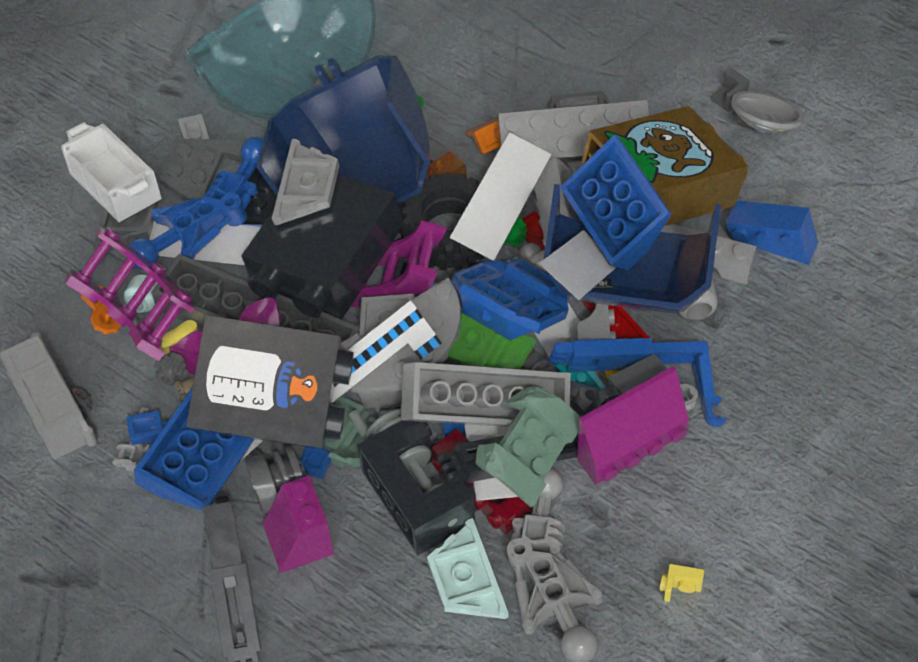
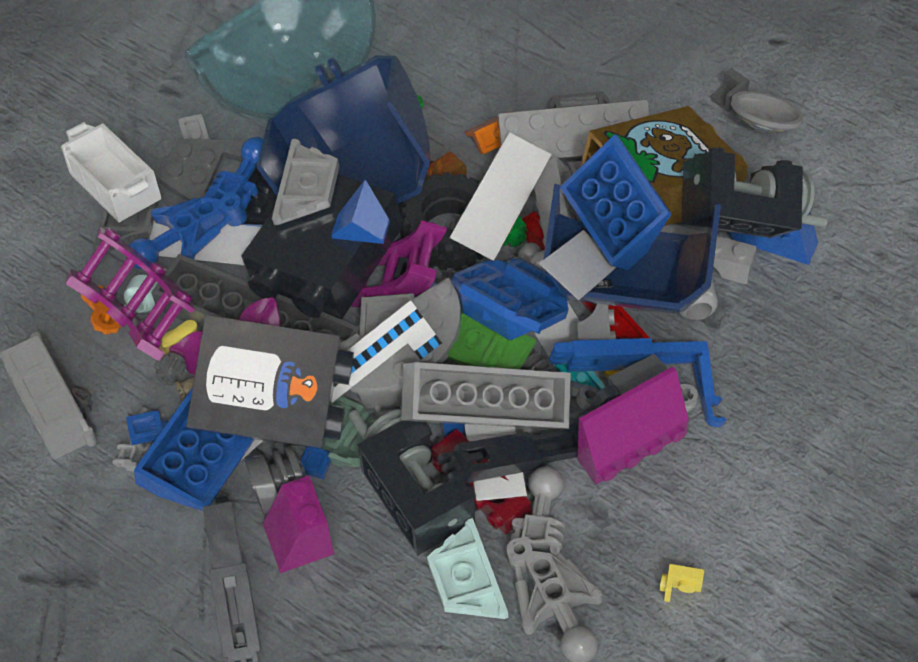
sand green piece [476,387,580,507] -> none
none -> blue slope [331,180,390,244]
none -> black piece [681,148,828,238]

